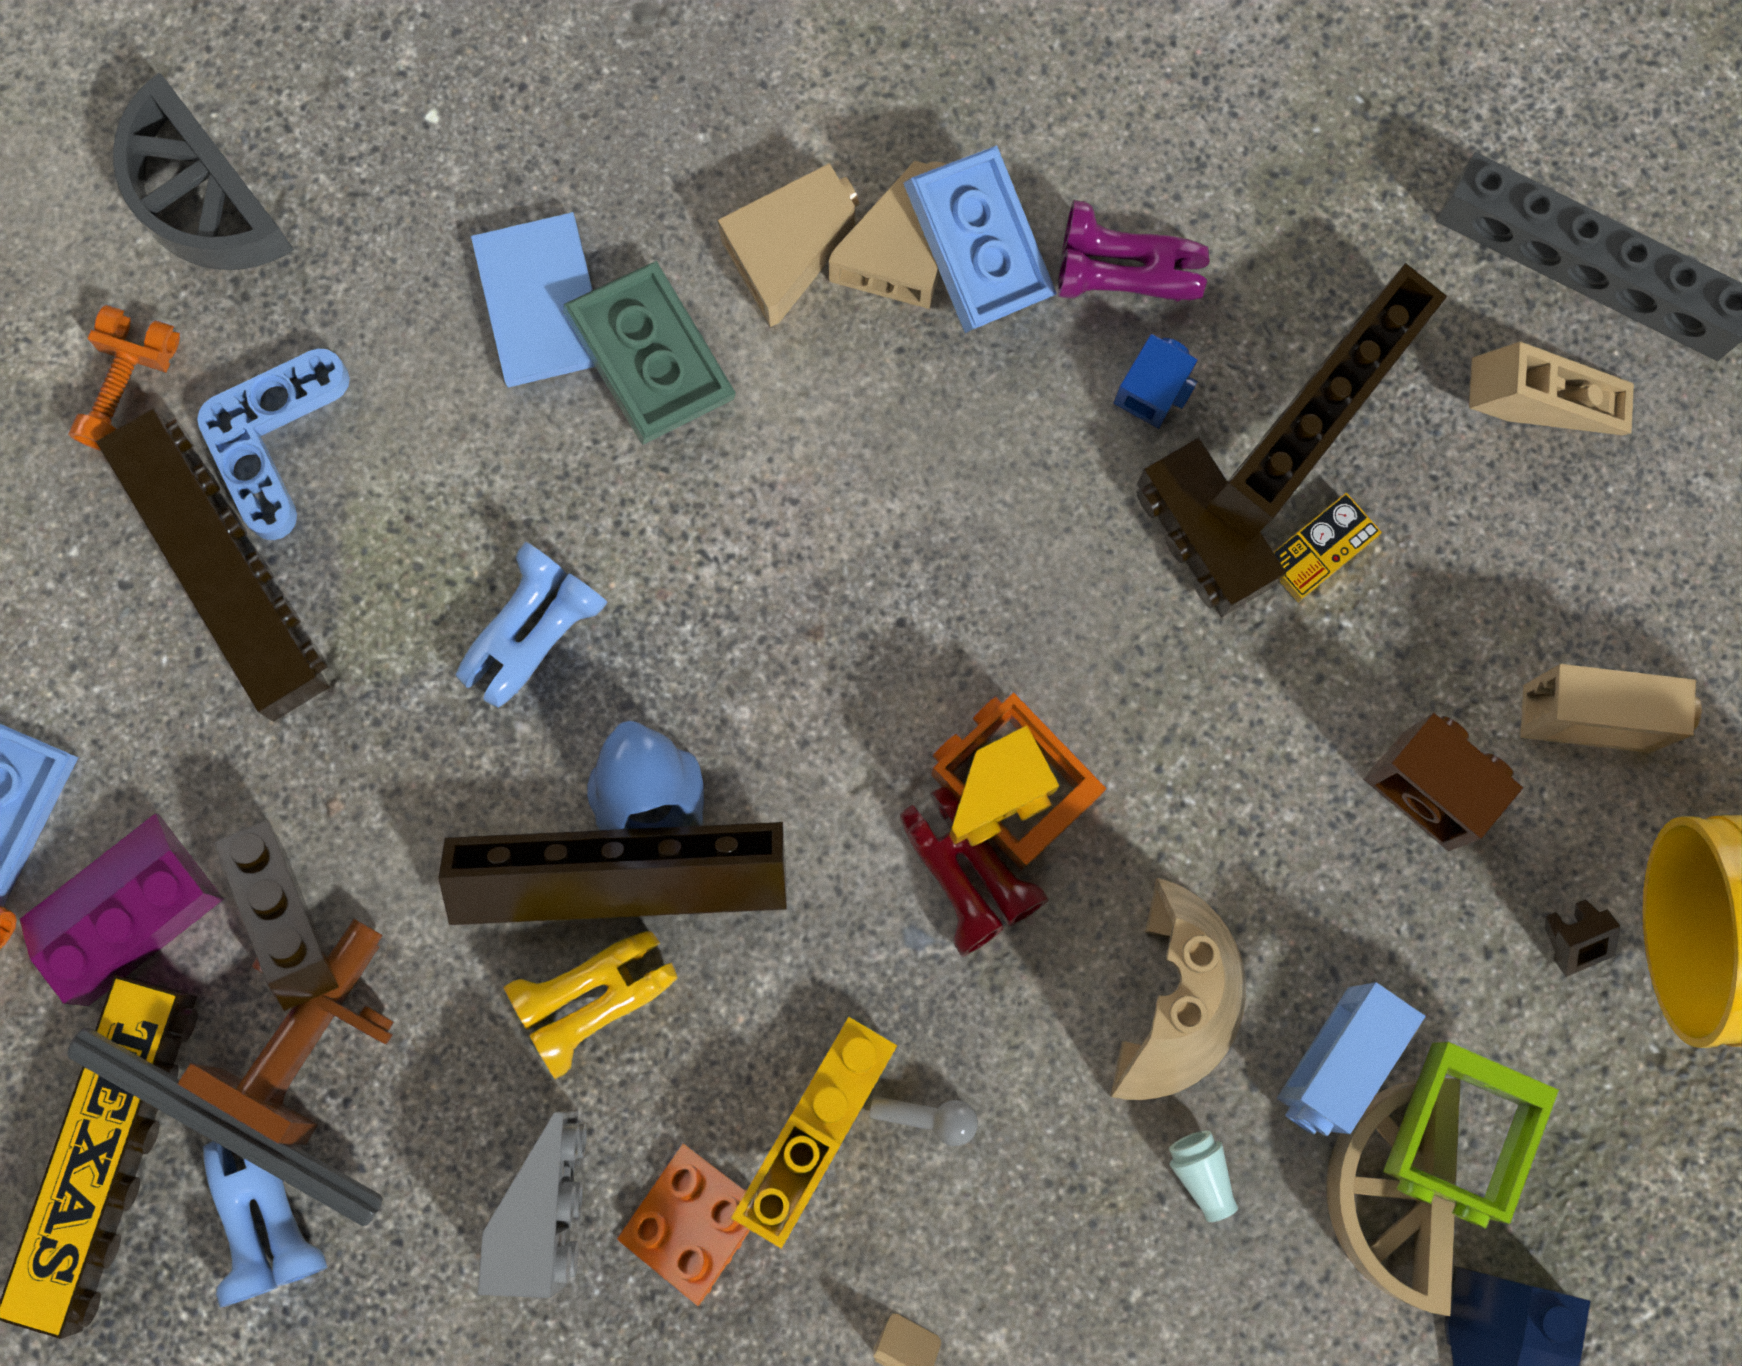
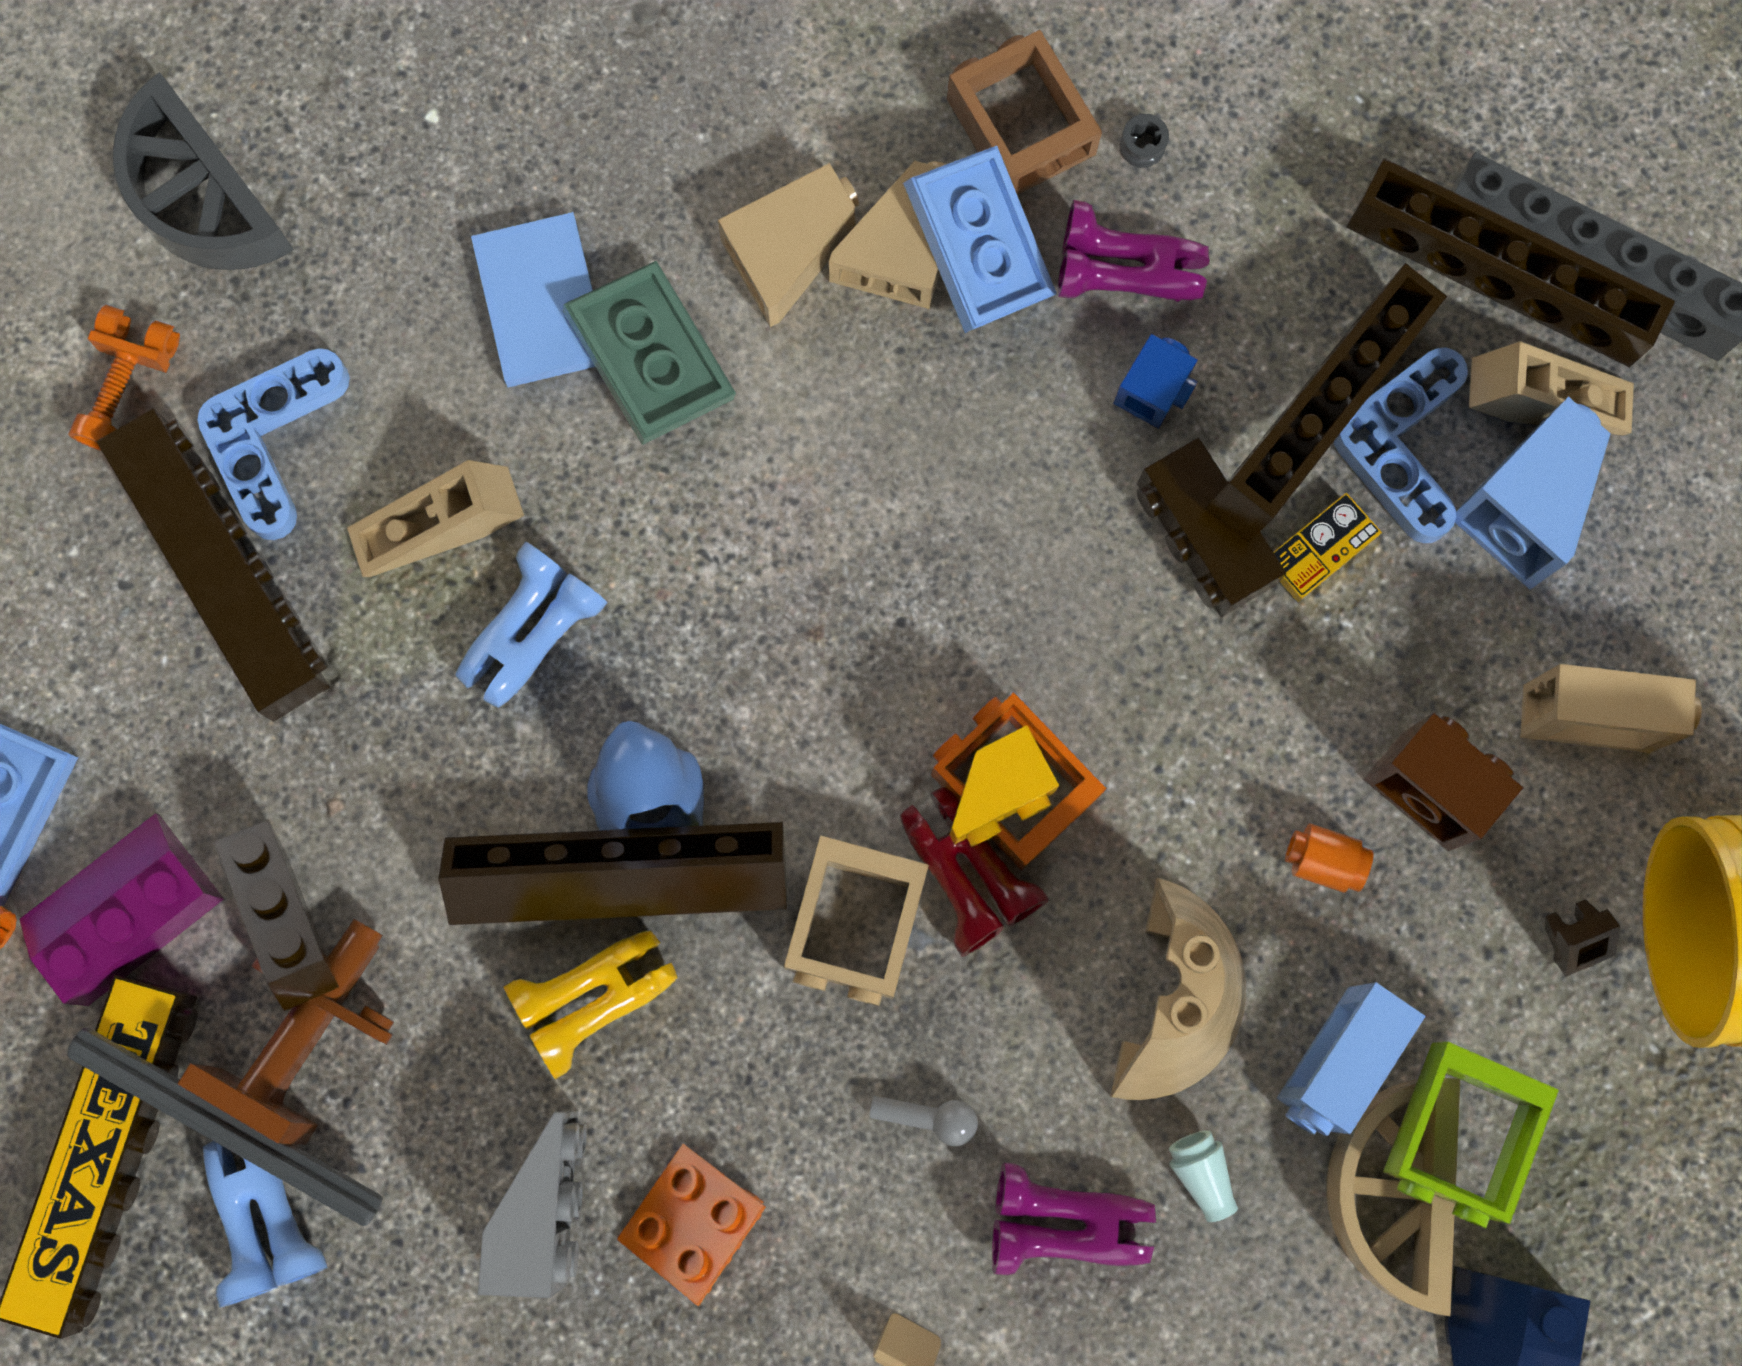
yellow slope [731,1017,898,1249] -> none
none -> tan slope [347,460,524,577]
none -> tan window [784,835,929,1006]
none -> medium nougat window [947,30,1102,195]
none -> magenta piece [992,1162,1156,1275]
none -> dark grey bush [1120,114,1169,168]
none -> orange brick [1285,823,1374,893]
none -> light blue beam [1334,347,1468,543]
none -> dark brown brick [1346,158,1675,368]
none -> light blue slope [1455,396,1611,590]

